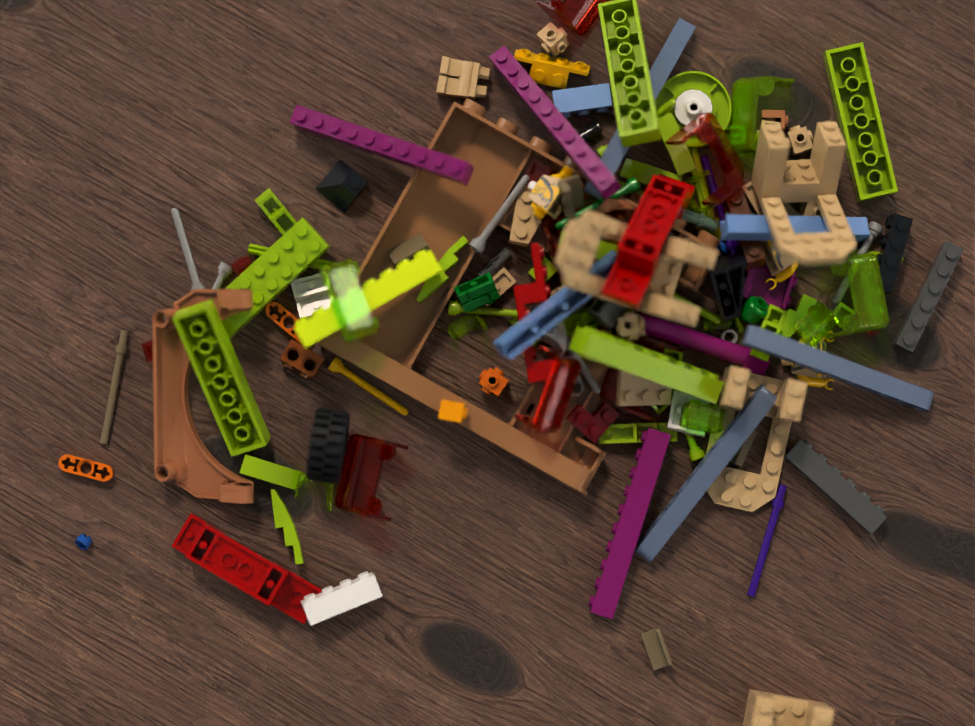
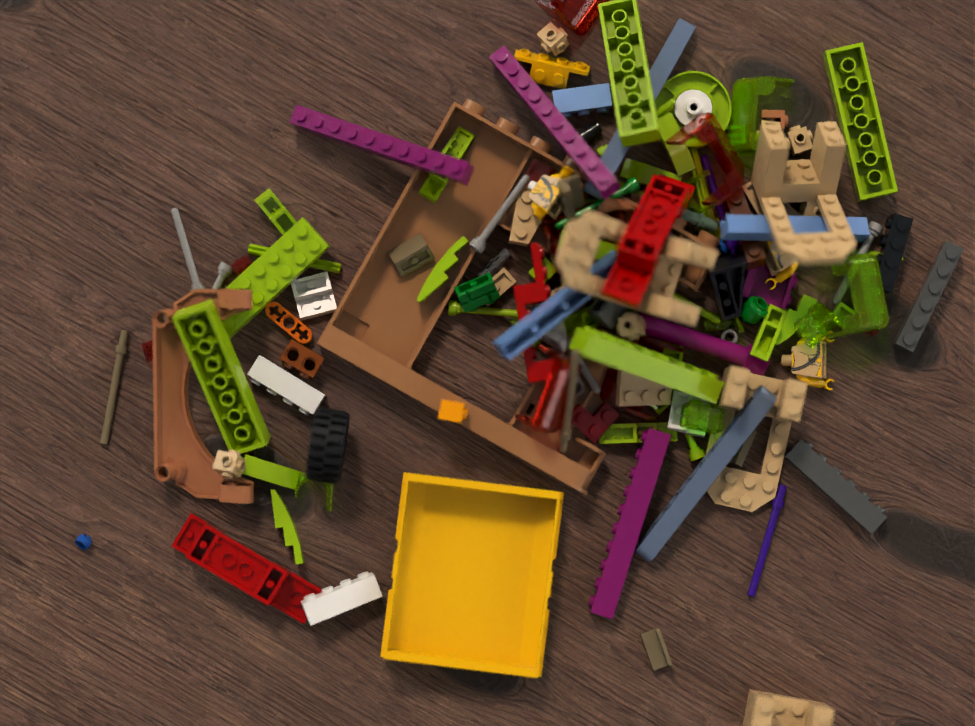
orange beam [58,454,114,482] -> none
neon yellow brick [293,249,442,349] -> none
black slope [315,160,369,213] -> none
clear neon green windscreen [320,259,380,343] -> none
yellow piece [328,357,409,416] -> none
clear red windscreen [335,434,409,522] -> none
tan hips [436,56,490,100] -> none
clear neon green helmet [448,314,488,339] -> none
orange brick [478,367,509,397] -> none
sand blue beam [742,325,934,412] -> none
none -> tan brick [212,450,246,479]
none -> white brick [247,355,326,416]
none -> yellow panel [380,472,564,678]
none -> lime slope [419,126,475,204]
none -> dark tan bar [559,349,581,453]

